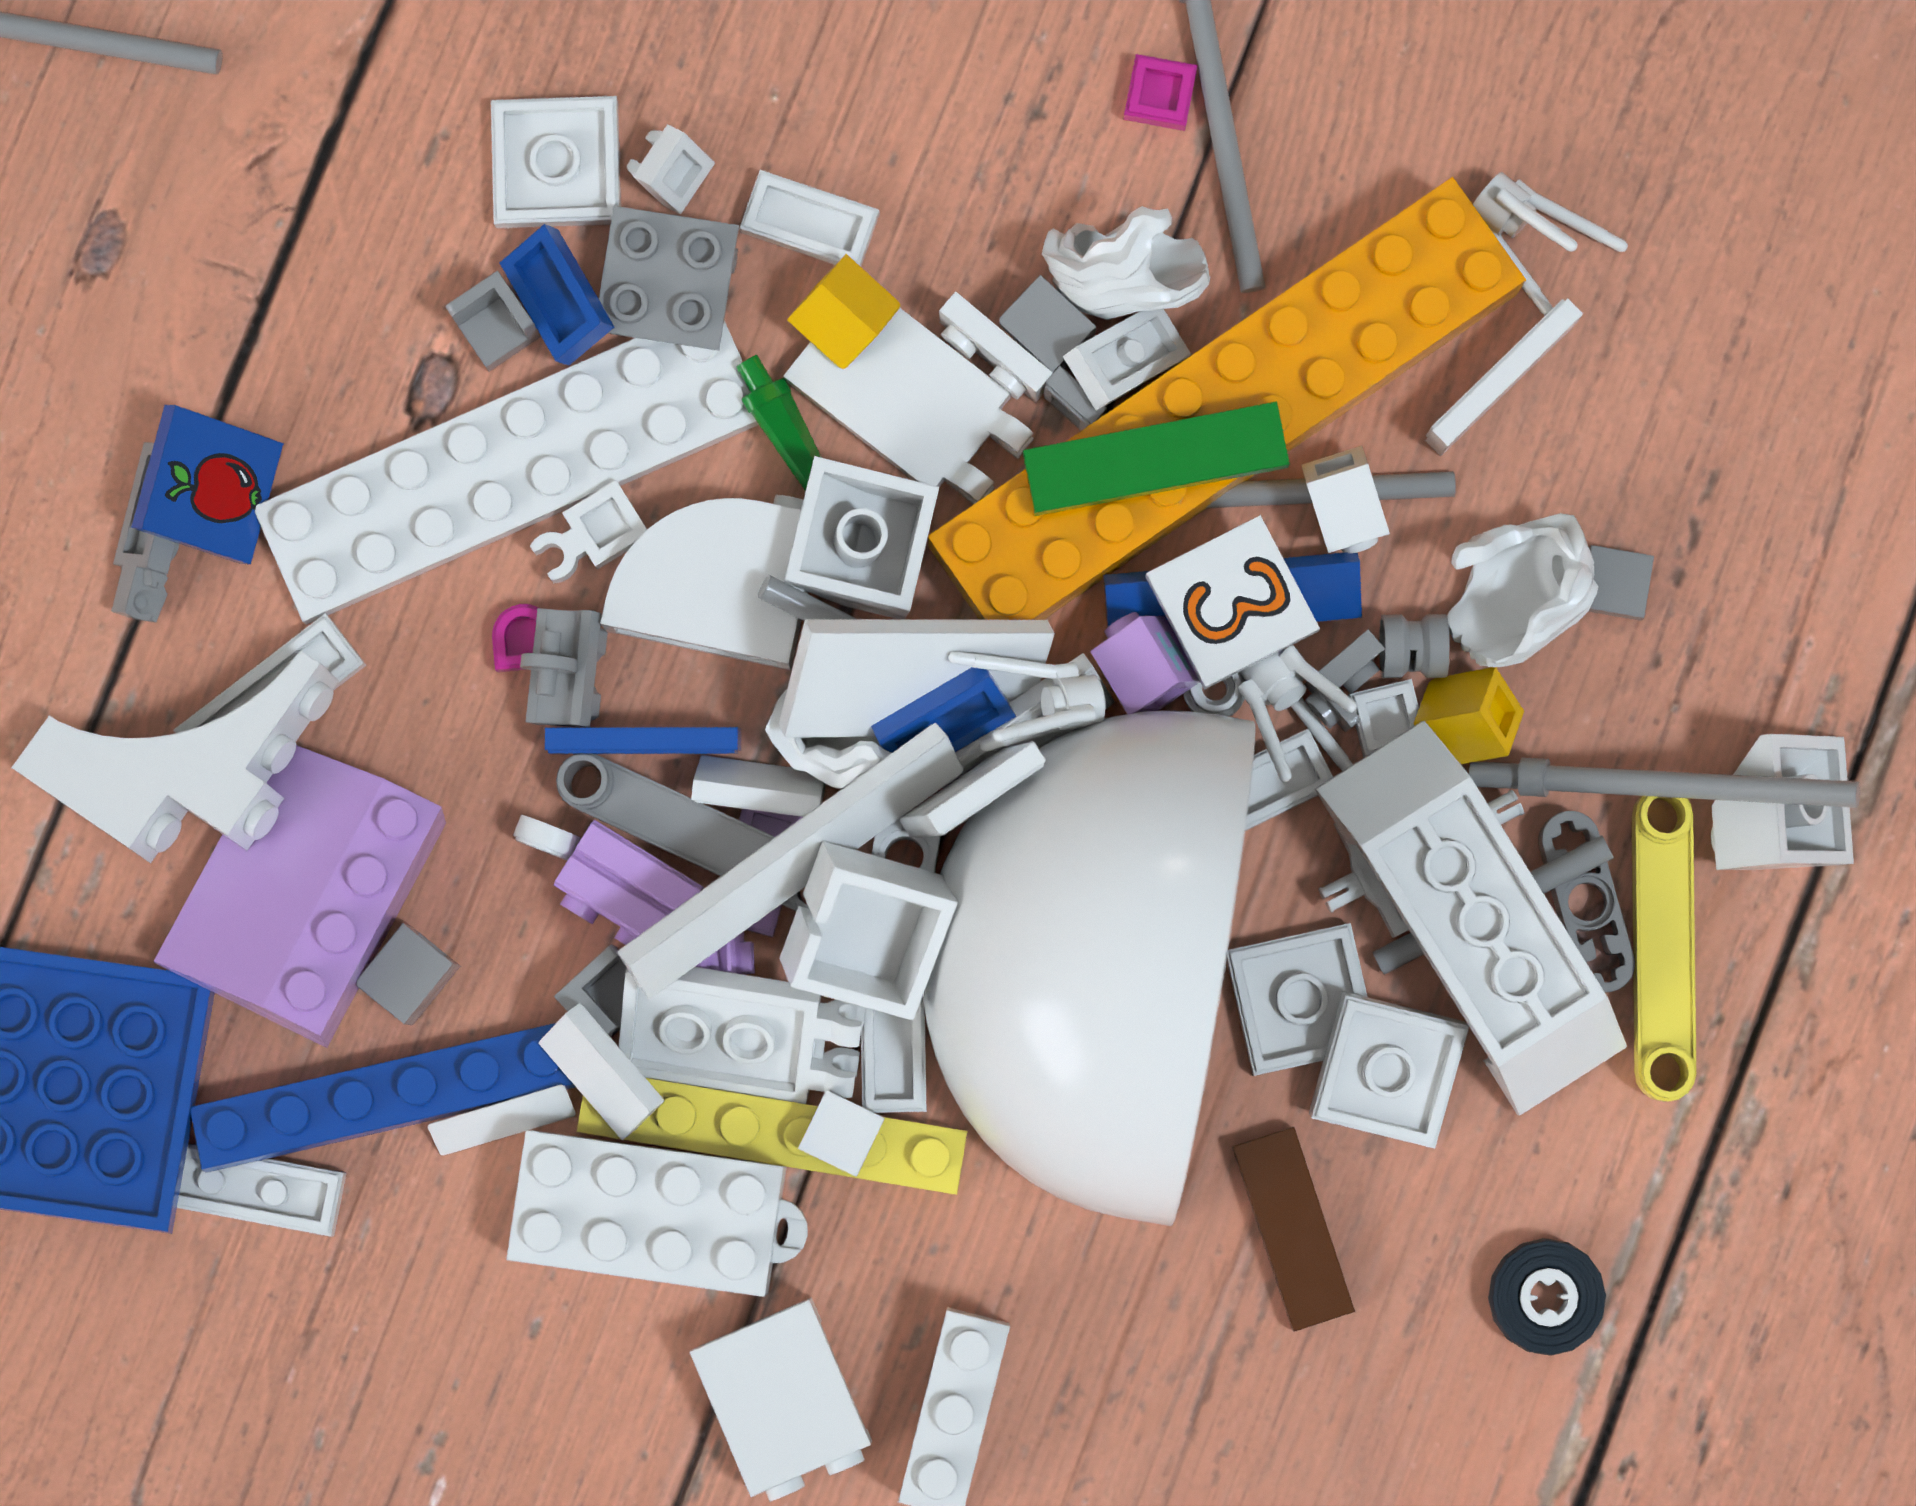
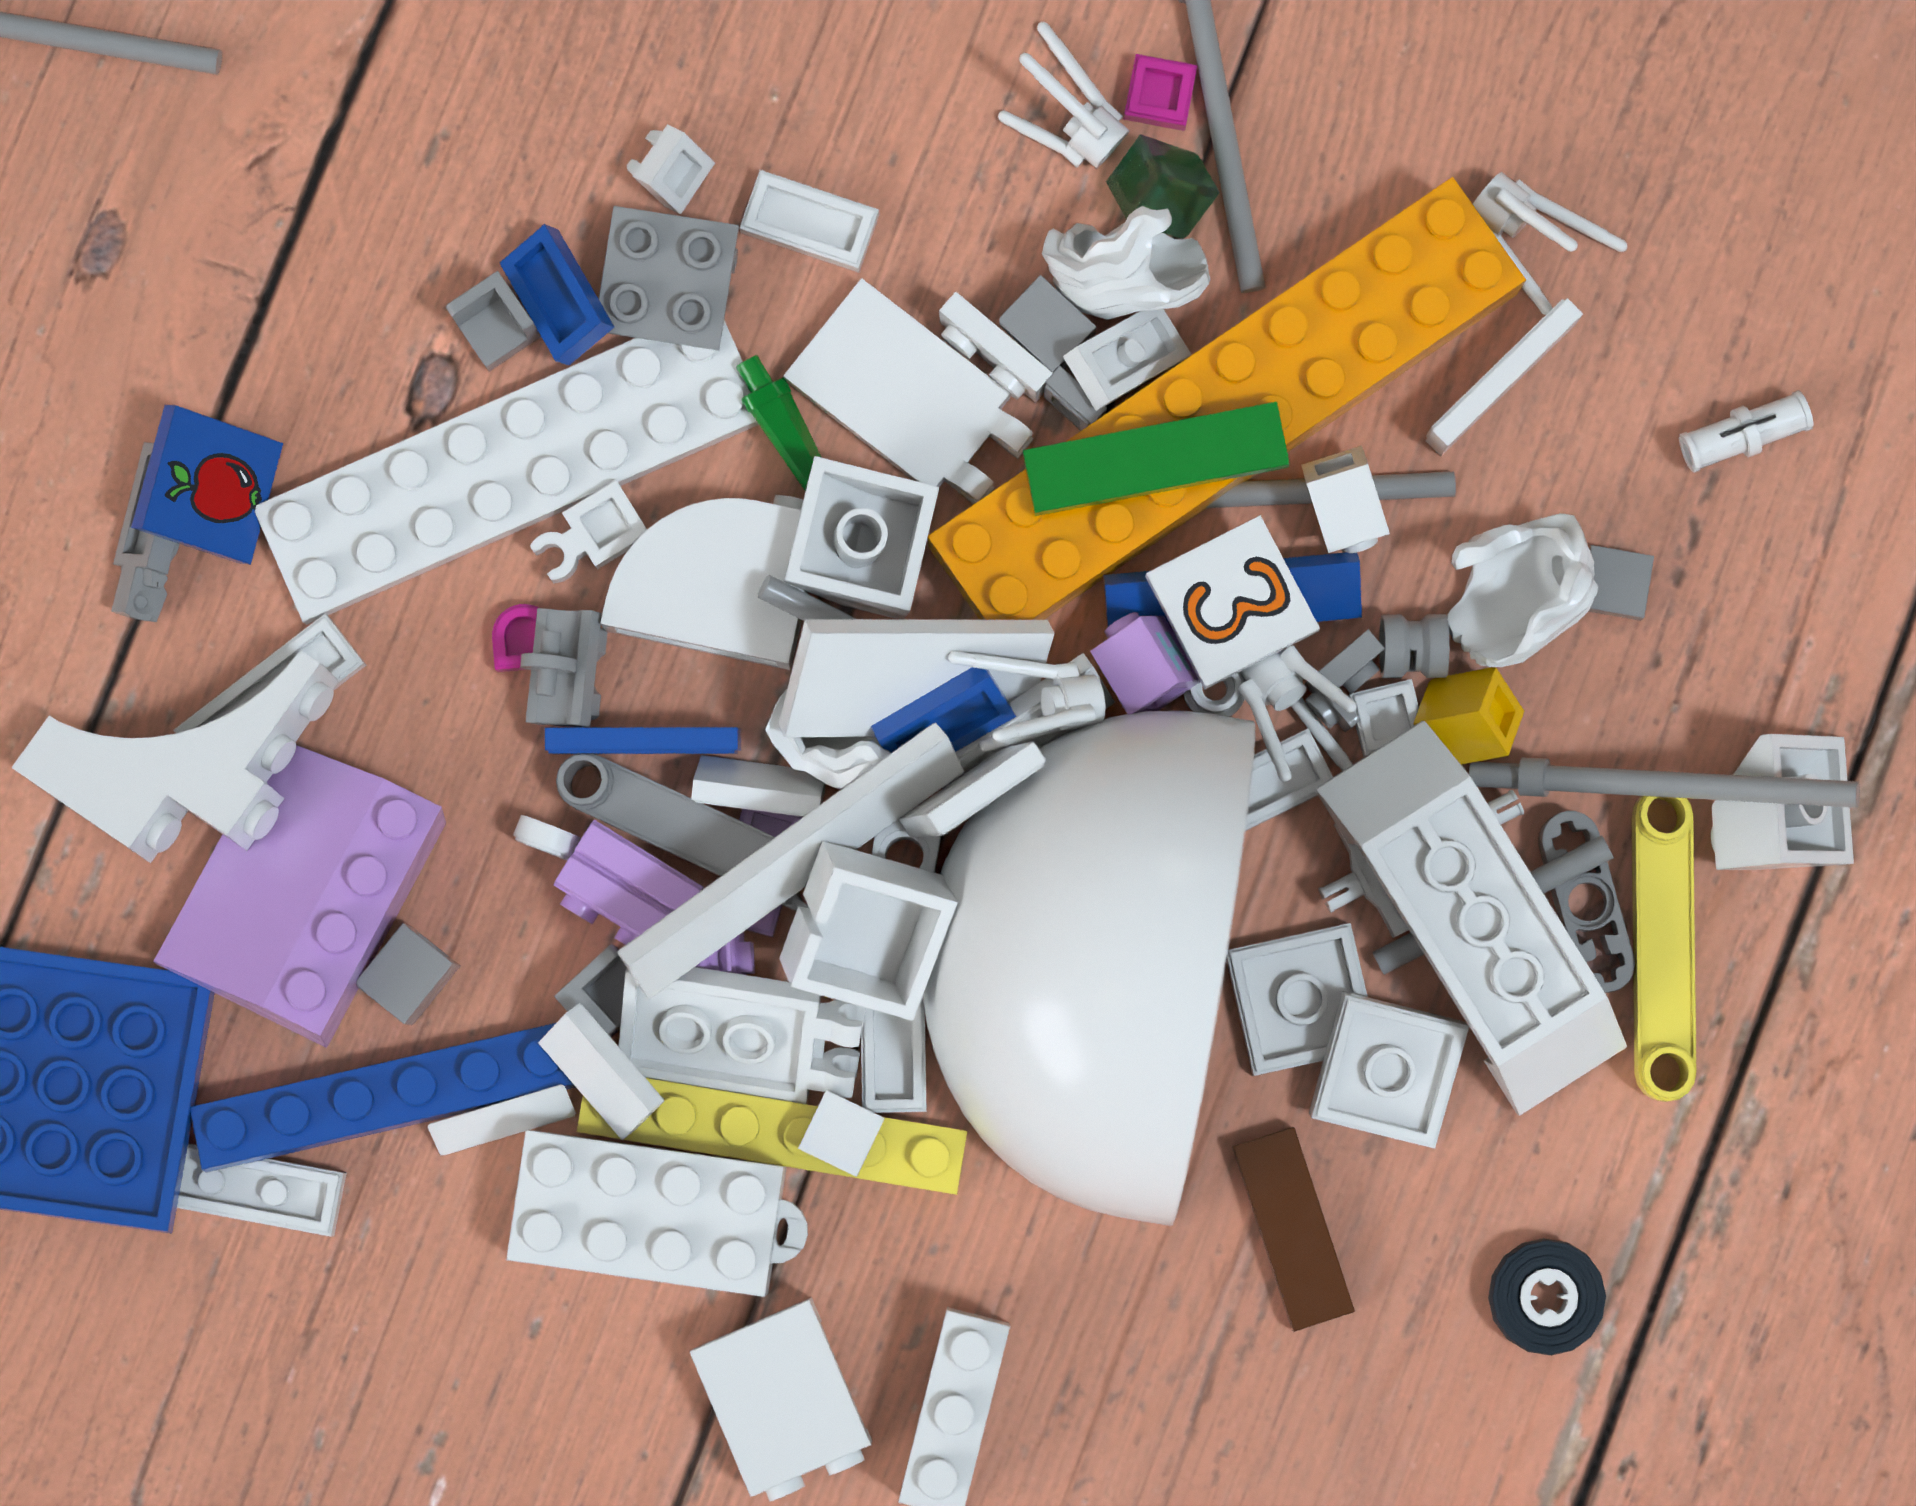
white tile [491,96,621,228] -> none
yellow panel [787,254,901,369] -> none
none -> white plant [998,22,1130,169]
none -> clear green panel [1106,134,1220,239]
none -> white pin [1679,391,1814,473]

